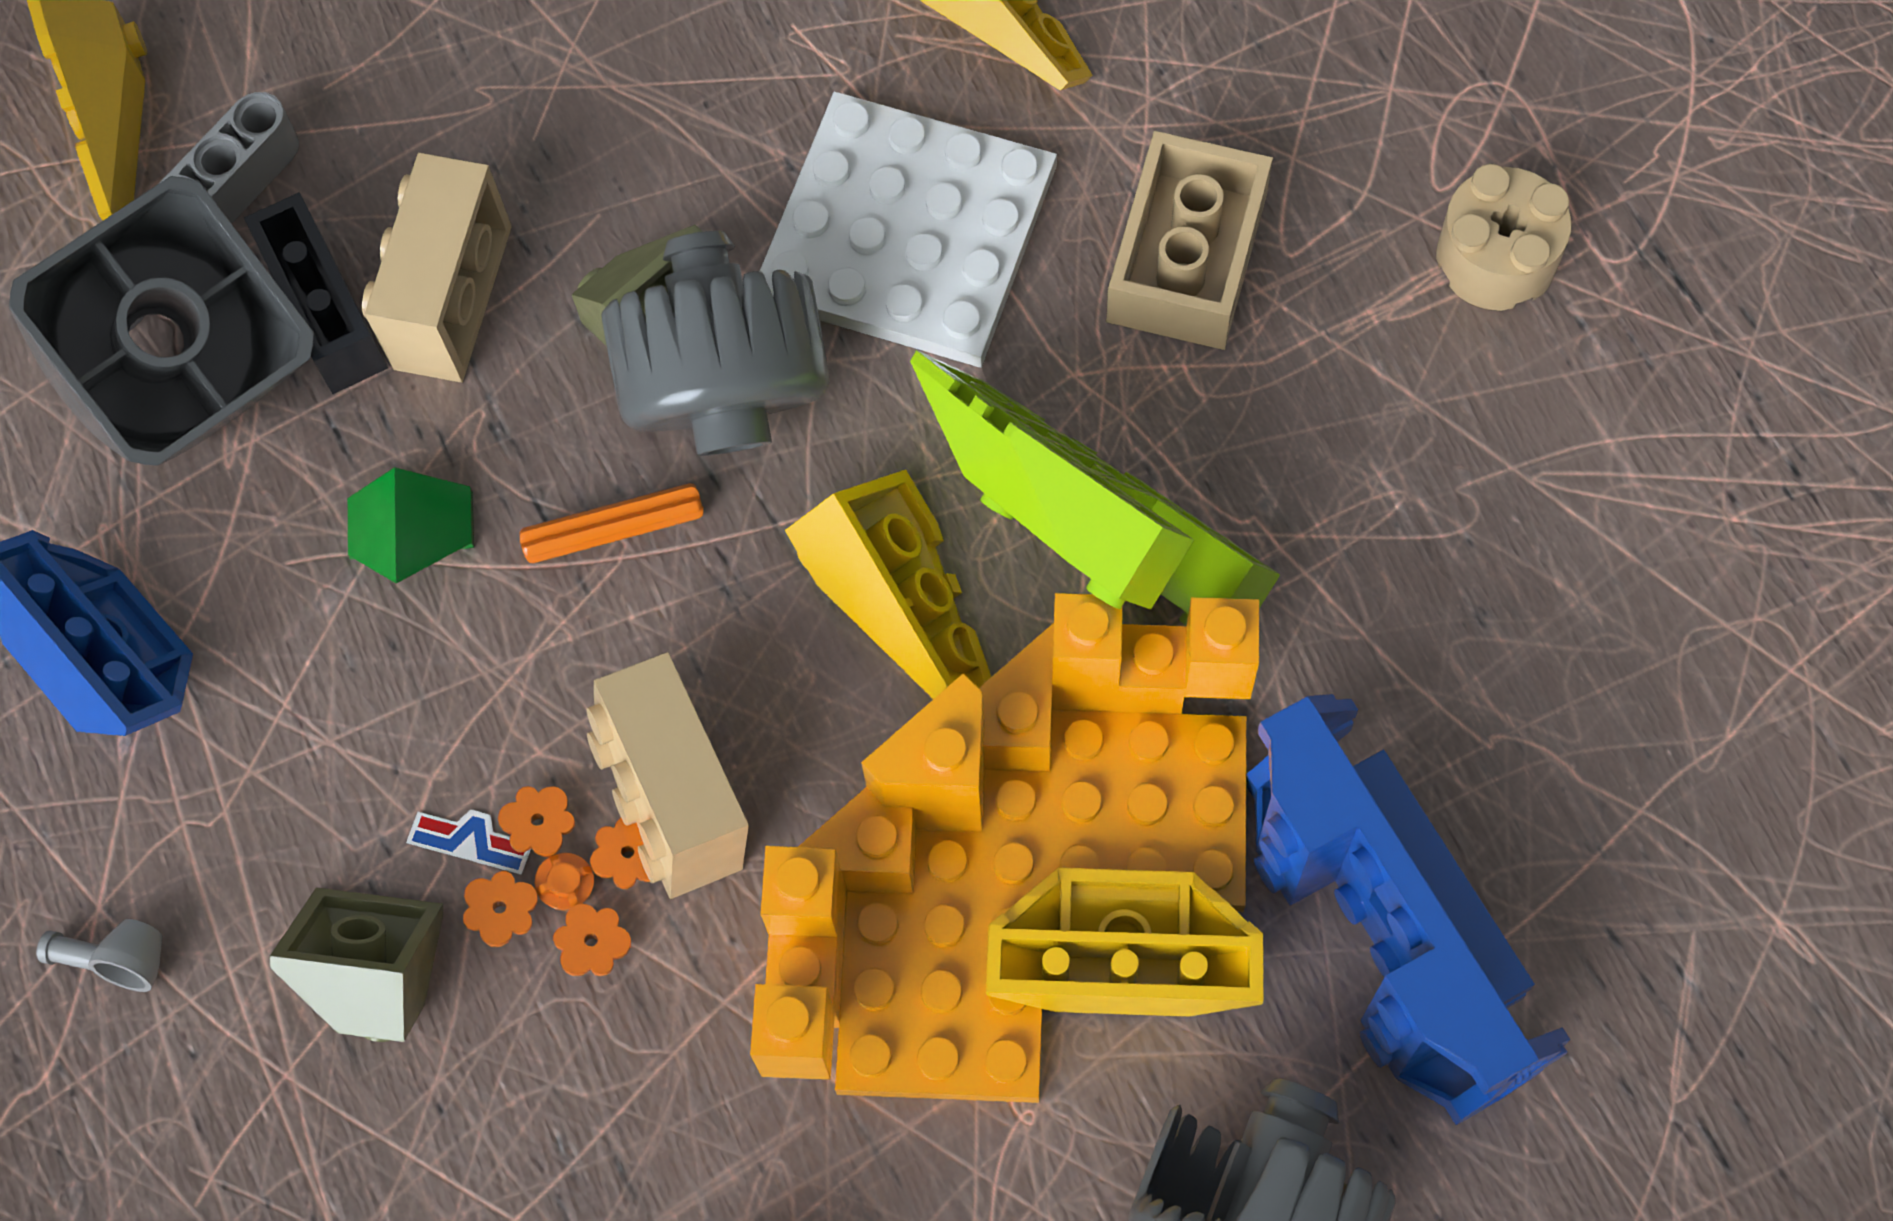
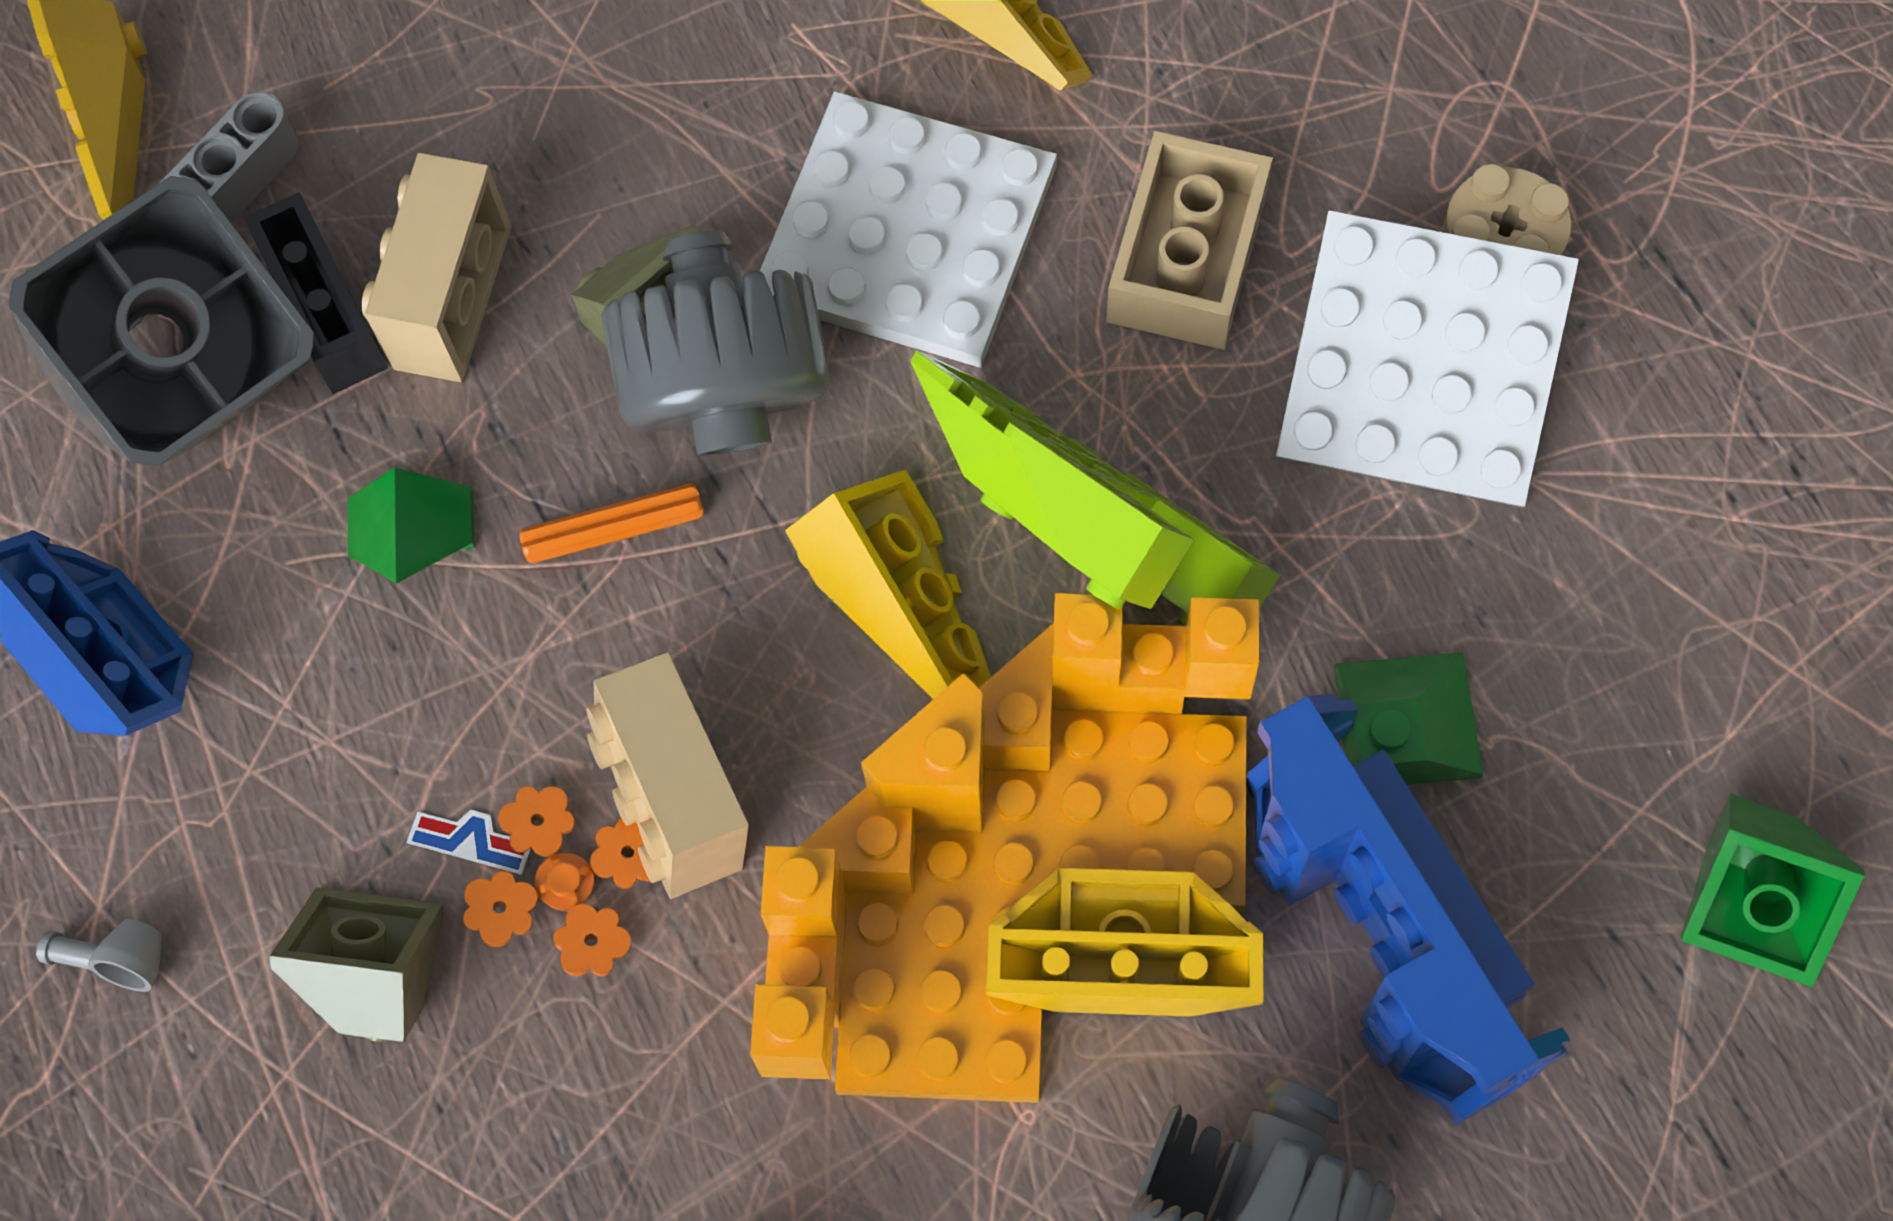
none -> white plate [1276,211,1579,508]
none -> green slope [1334,652,1483,785]
none -> green slope [1681,794,1865,987]

